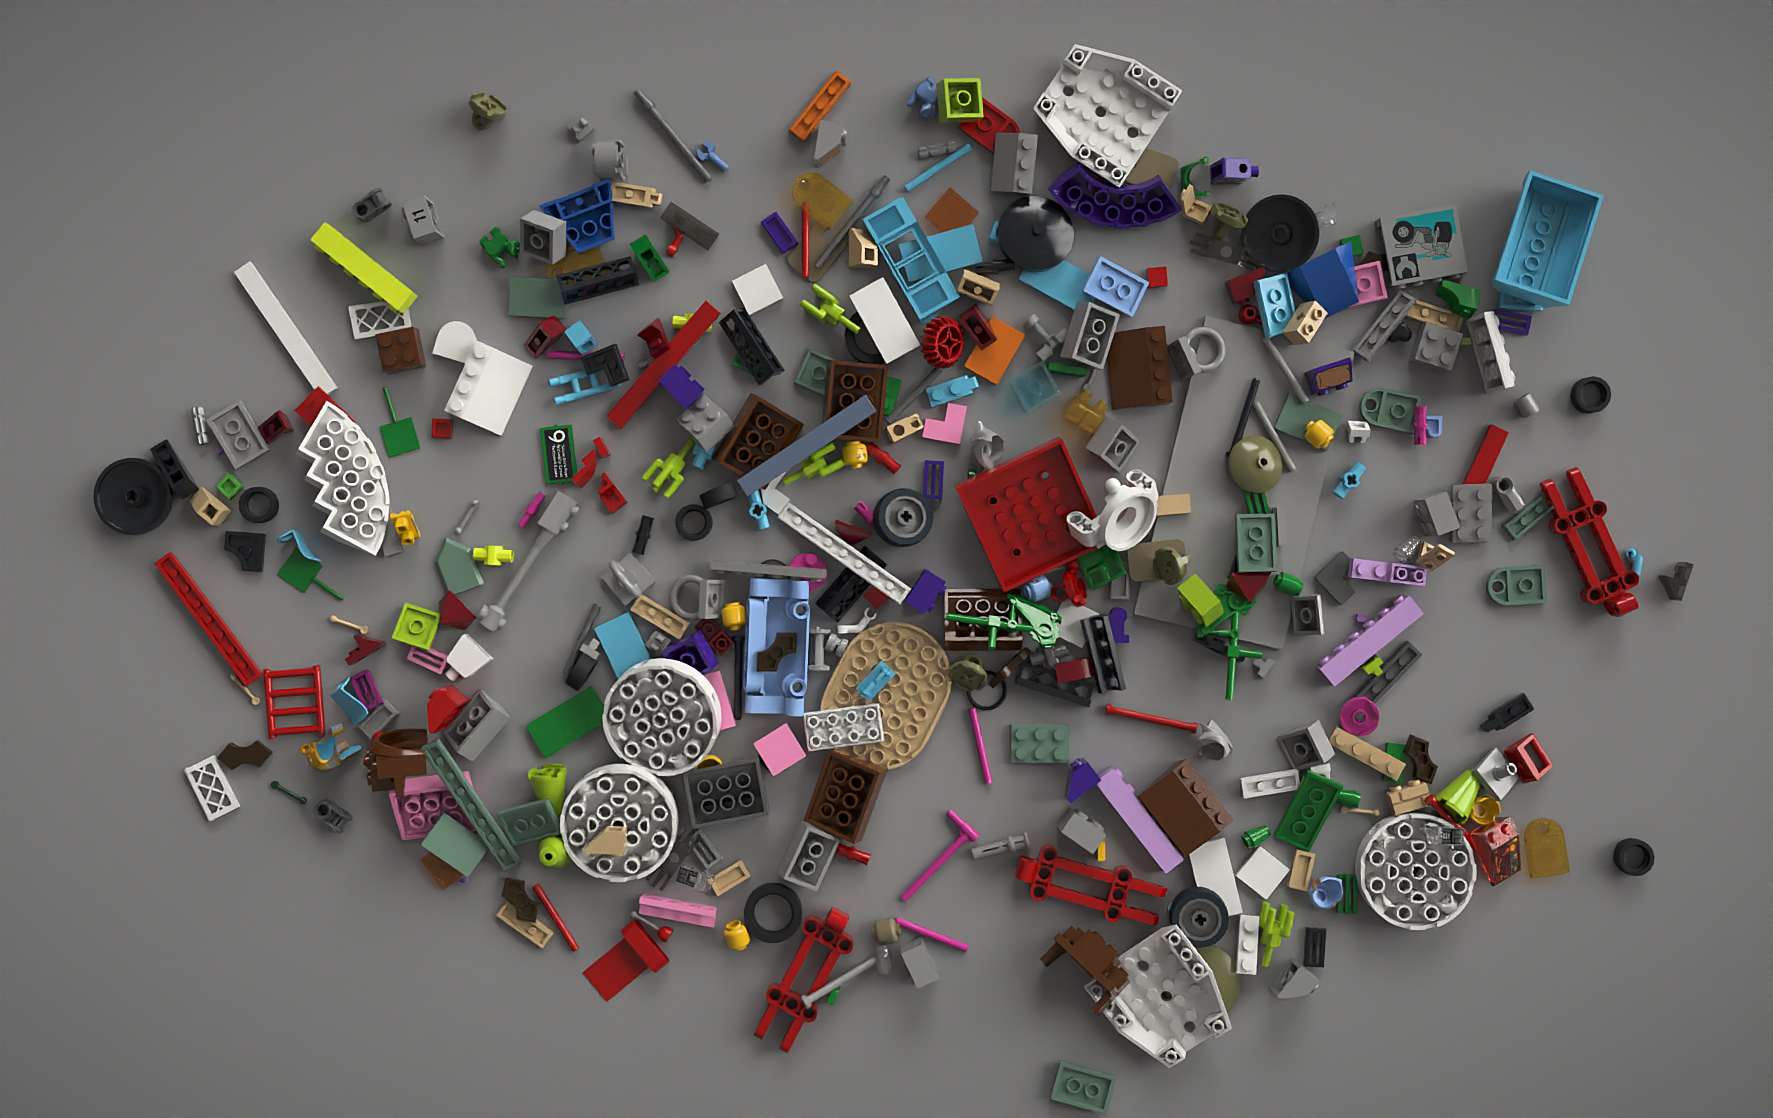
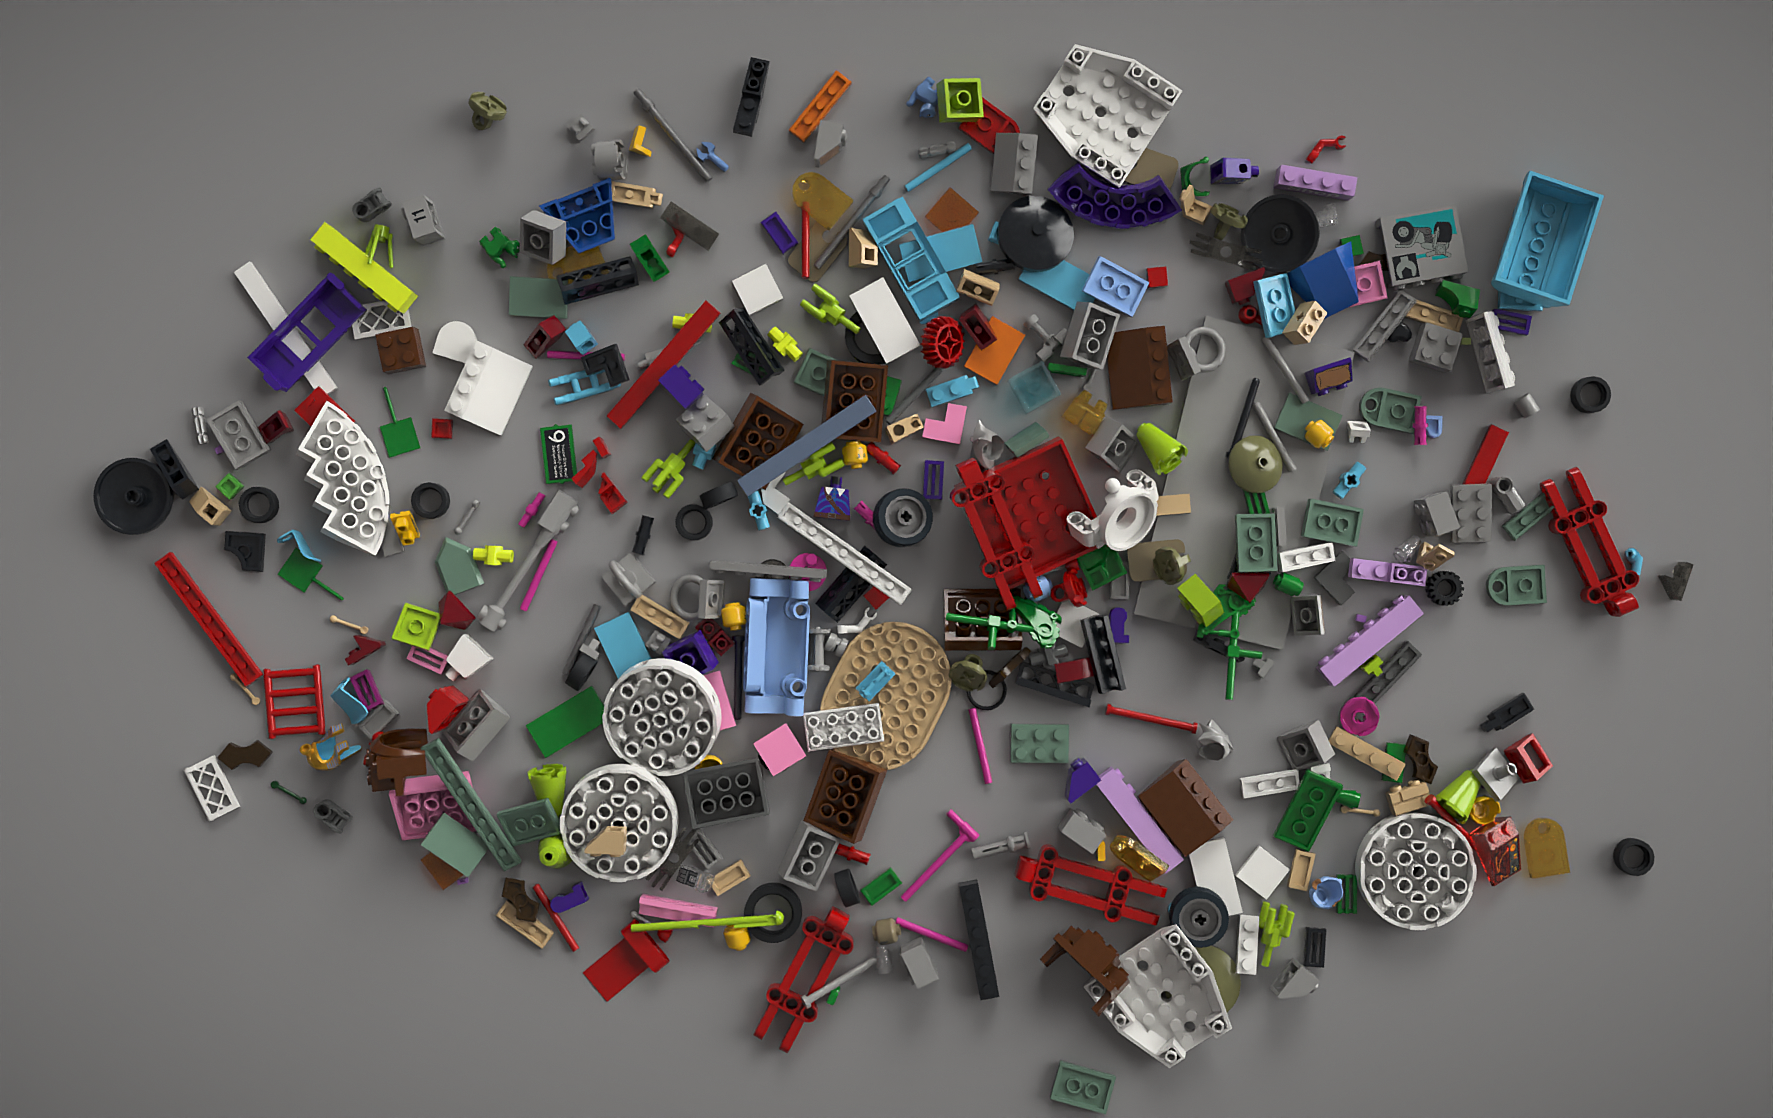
dark red slope [637,318,670,359] -> none
dark brown tile [756,632,796,672] -> none
dark red slope [835,520,872,546] -> none
dark purple brick [905,569,947,614] -> none
green cone [1241,825,1271,849] -> none
clear leg [1425,825,1464,845] -> none
none -> dark purple piece [247,273,367,392]
none -> lime plant [365,224,393,268]
none -> black tyre [411,482,450,519]
none -> dark pink bar [520,539,558,611]
none -> dark purple leg [550,881,589,913]
none -> yellow tile [629,125,652,157]
none -> lime bar [631,911,784,932]
none -> black slope [733,57,770,137]
none -> neon yellow axle [767,326,803,362]
none -> torso [813,476,850,521]
none -> black tyre [834,869,860,908]
none -> green tile [860,867,902,906]
none -> red beam [950,457,1043,611]
none -> black brick [959,879,1000,1000]
none -> sand green tile [1004,422,1049,457]
none -> clear yellow tile [1110,835,1169,882]
none -> lime cone [1136,423,1188,475]
none -> lavender brick [1274,165,1358,201]
none -> white plate [1277,542,1335,572]
none -> sand green plate [1301,499,1364,547]
none -> red arm [1306,135,1346,164]
none -> black tyre [1425,571,1464,606]

